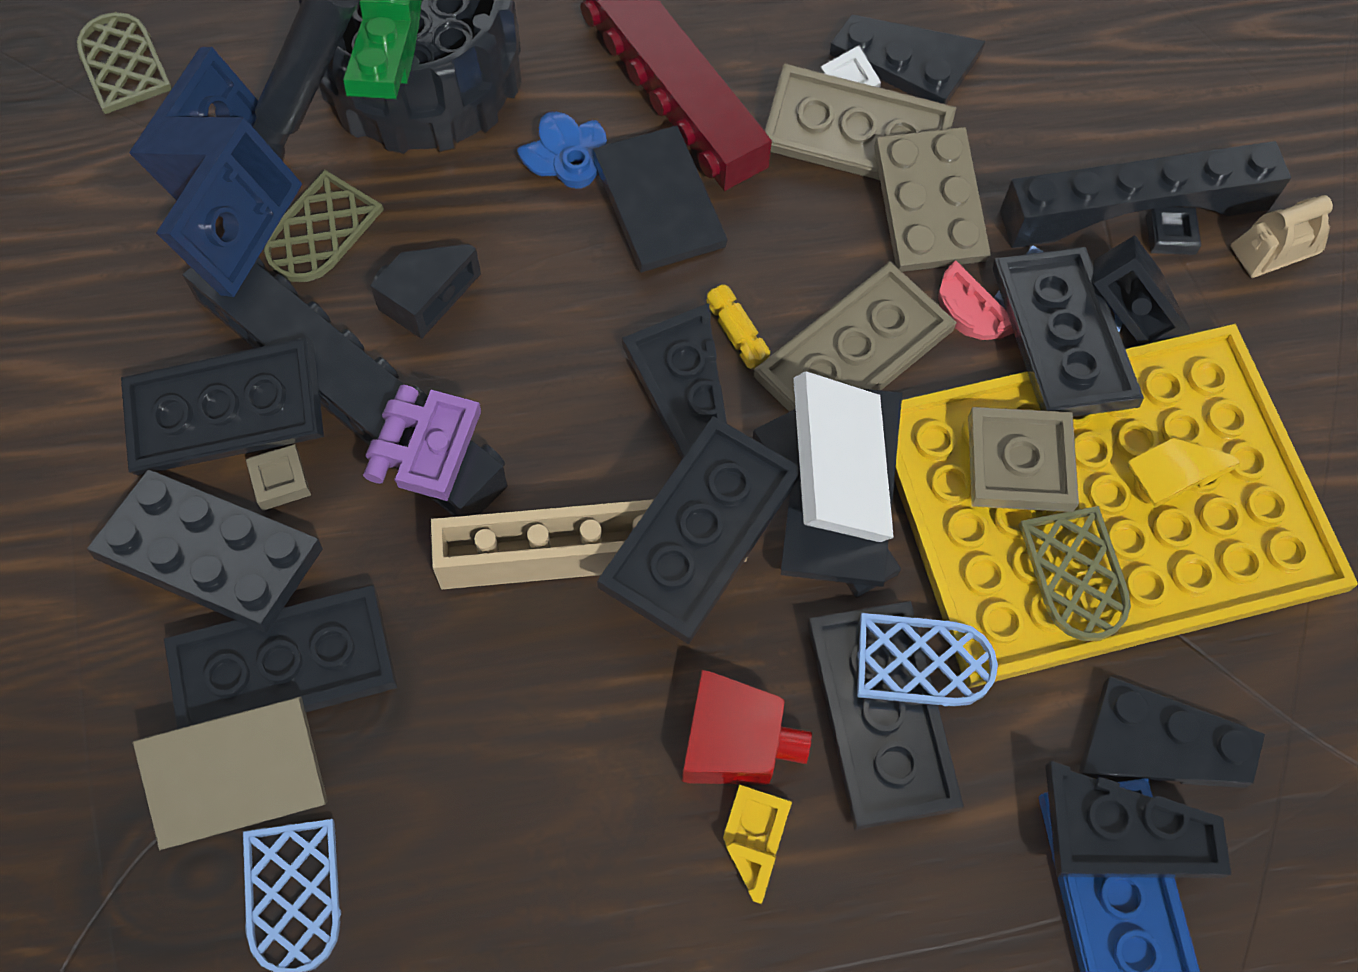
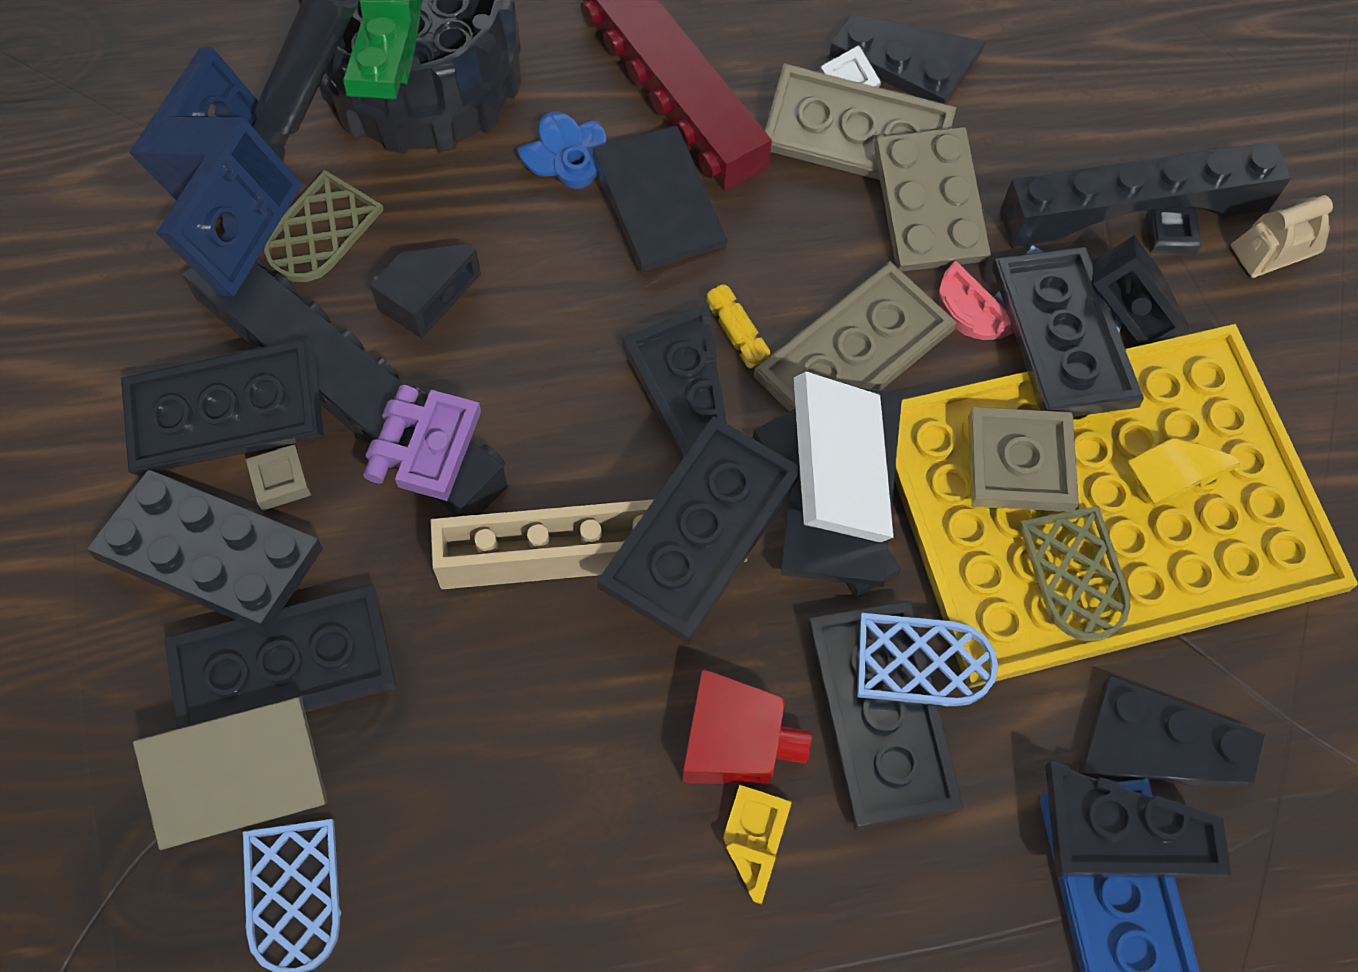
olive window [77,12,172,114] -> none

